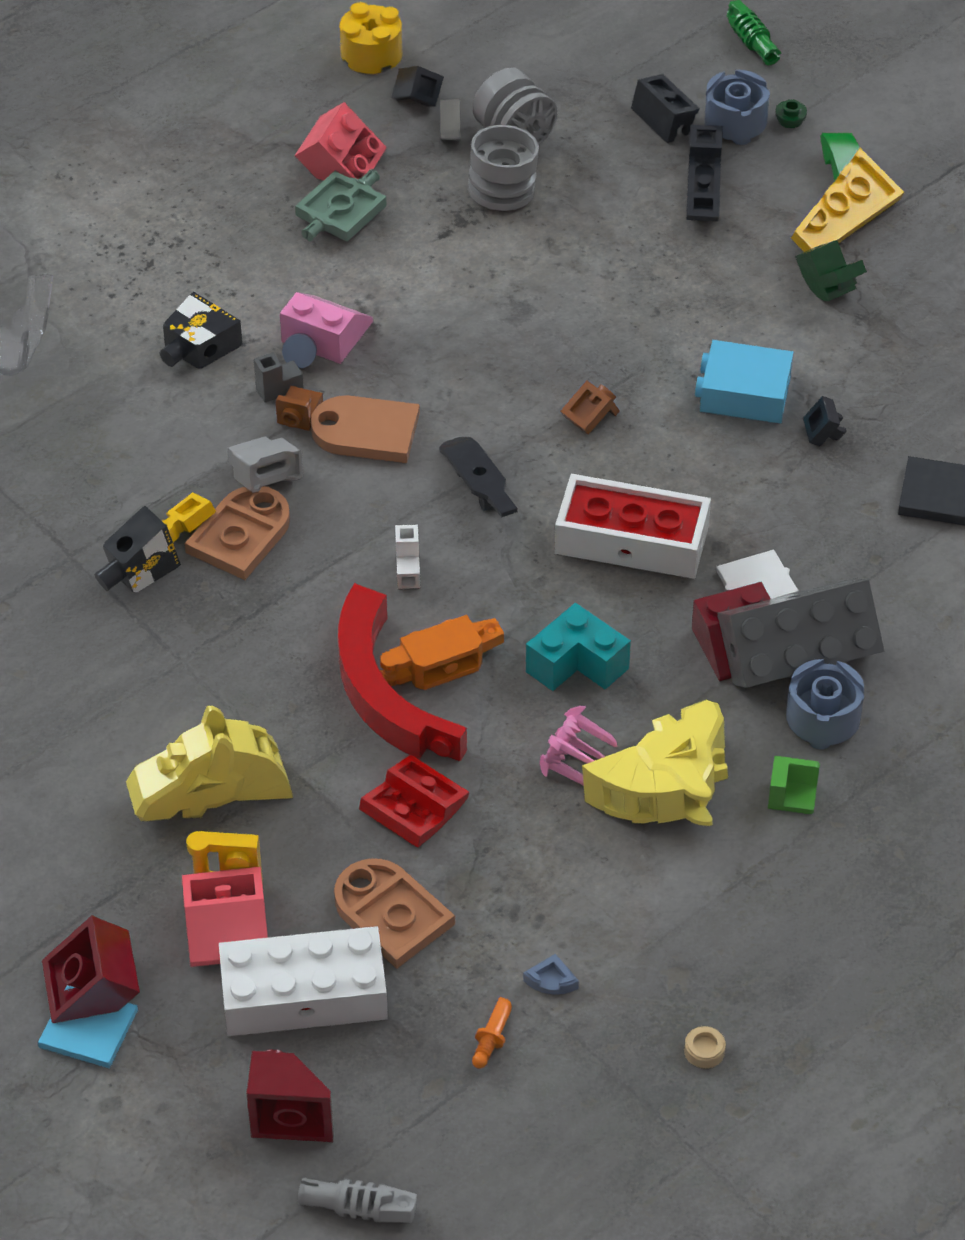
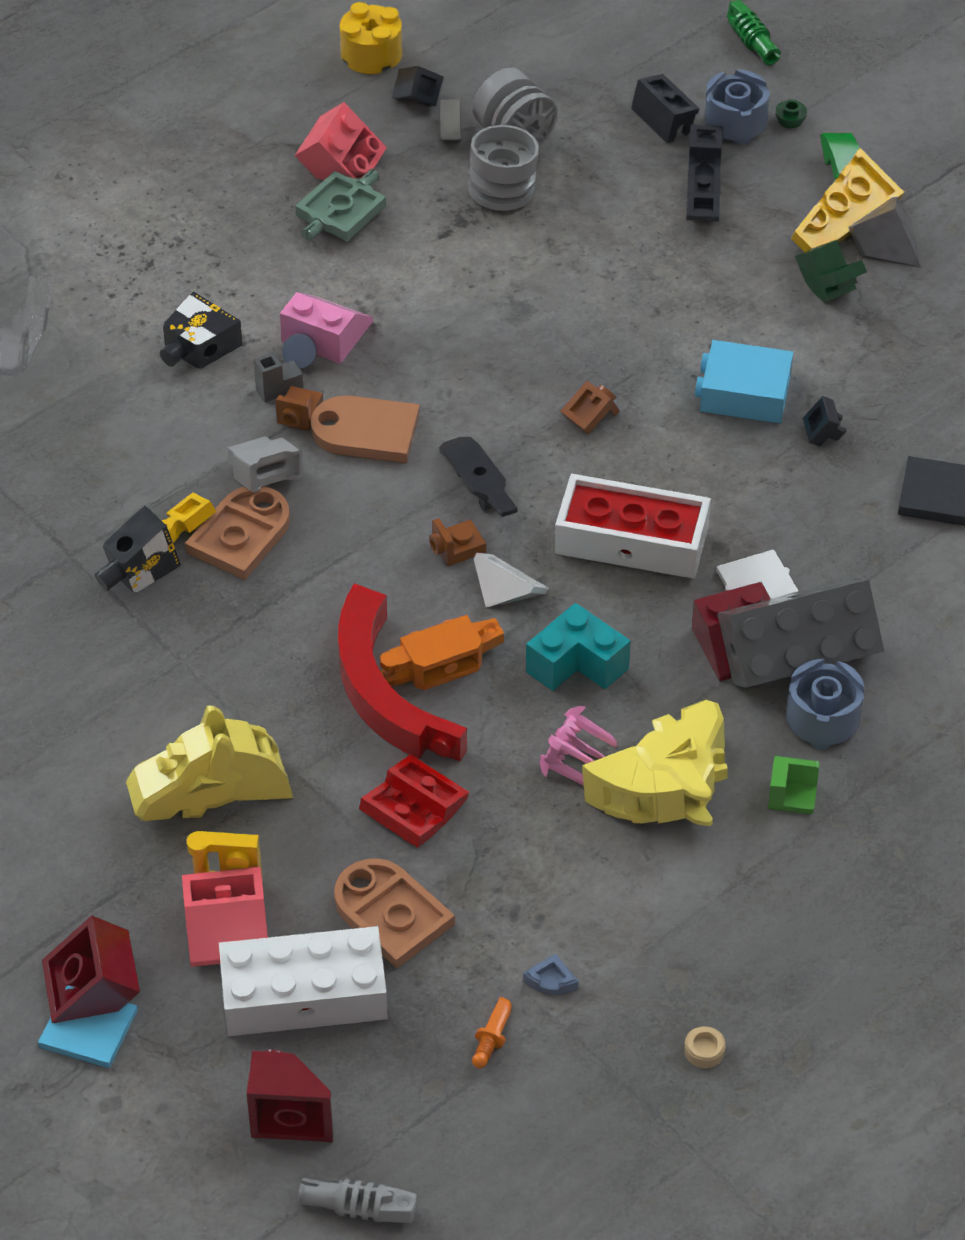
white piece [395,525,420,589] -> none
none -> dark orange bracket [429,518,486,567]
none -> white slope [474,553,549,608]
none -> flat silver slope [848,196,921,267]

